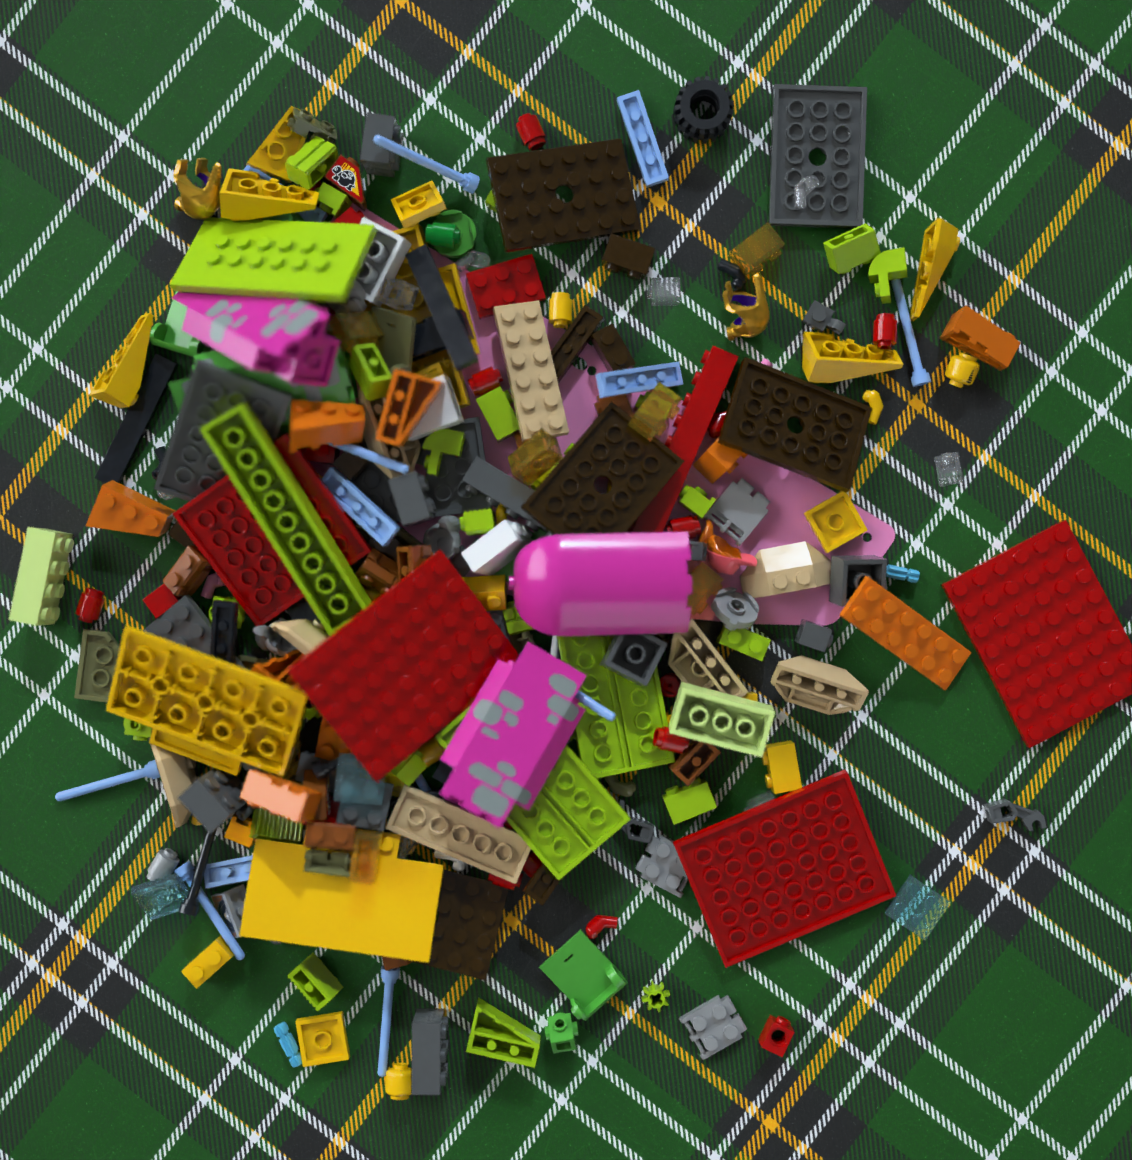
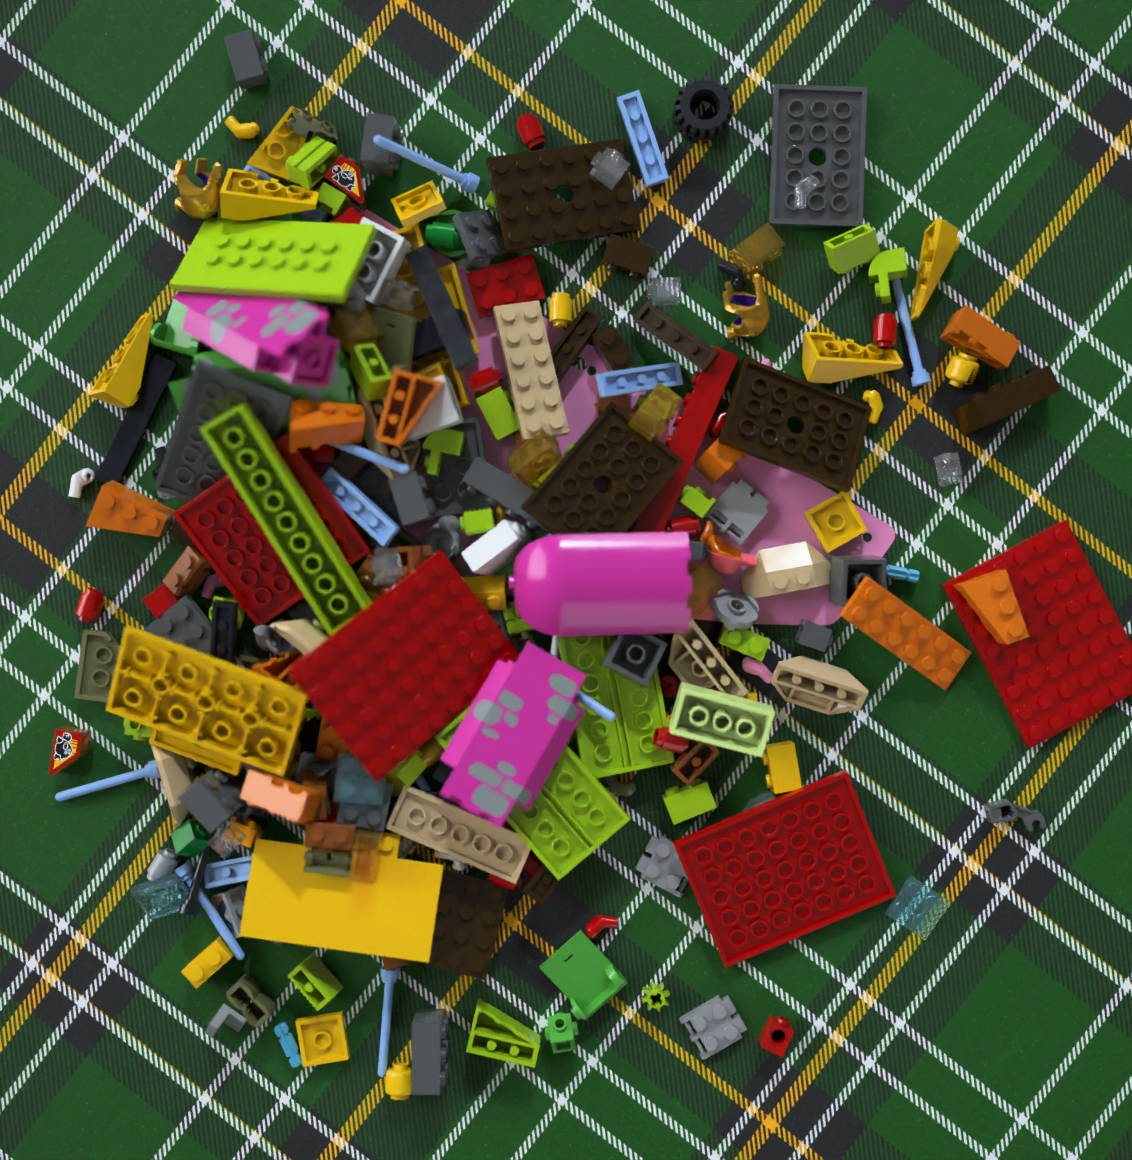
yellowish green brick [9,527,74,626] -> none
lime brick [250,807,303,844] -> none
dark grey piece [619,798,654,843] -> none
dark grey plate [802,300,846,335] -> none
none -> slope [48,726,93,775]
none -> white arm [68,468,95,498]
none -> green brick [171,819,212,857]
none -> light grey panel [205,1004,247,1038]
none -> clear brick [207,821,247,859]
none -> dark grey brick [224,29,270,90]
none -> yellow arm [225,116,260,140]
none -> olive brick [226,974,276,1028]
none -> clear brick [371,546,404,585]
none -> dark grey plate [452,210,506,261]
none -> clear brick [590,147,630,190]
none -> dark brown plate [633,302,720,373]
none -> bright pink arm [742,657,773,684]
none -> dark brown wedge [951,365,1061,436]
none -> orange wedge [953,570,1029,644]

